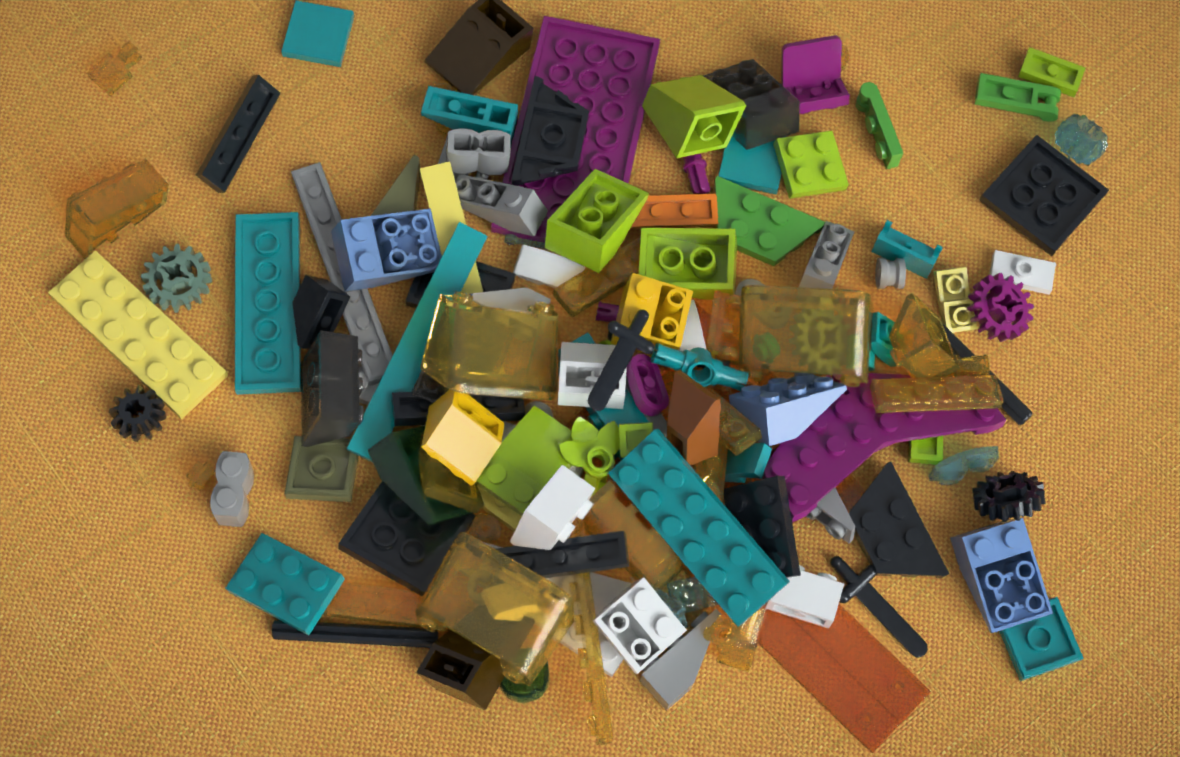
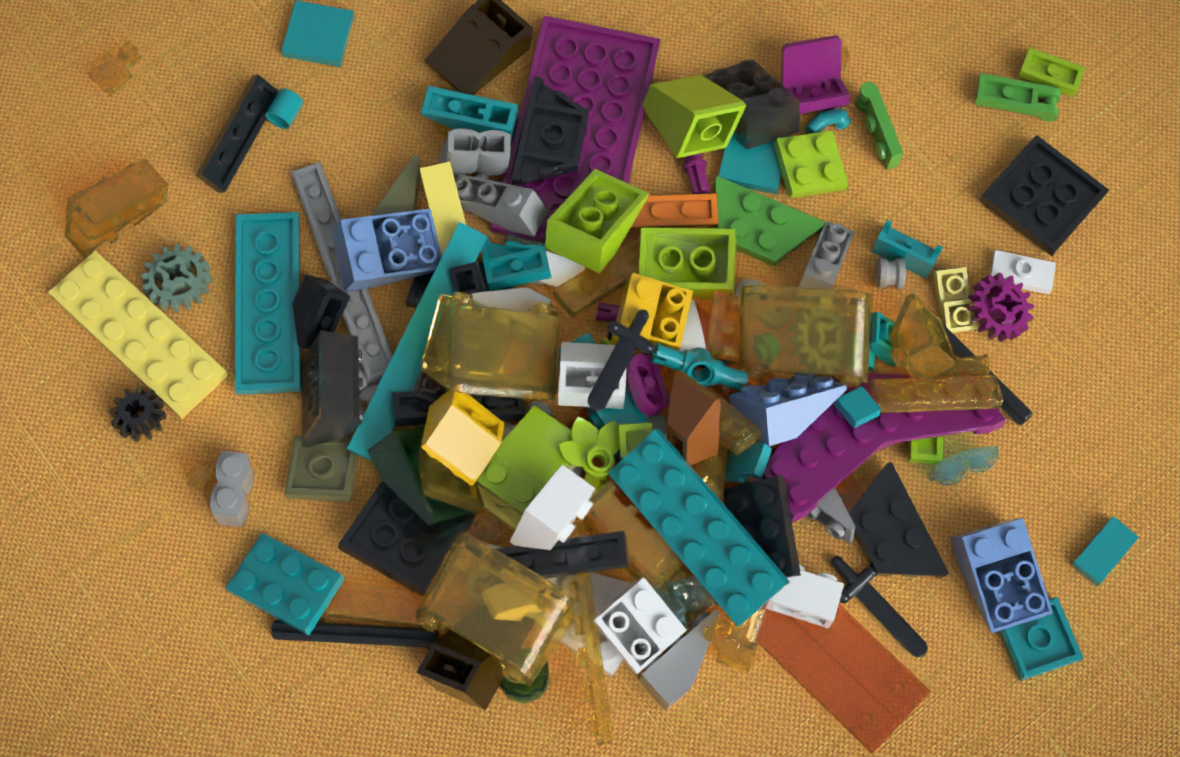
black gear [972,471,1046,522] -> none
clear light blue gear [1055,114,1108,165] -> none
none -> teal beam [265,88,304,129]
none -> black slope [449,261,486,298]
none -> teal wing [481,238,552,291]
none -> teal arm [805,108,851,134]
none -> teal tile [834,386,882,428]
none -> teal tile [1071,516,1139,586]

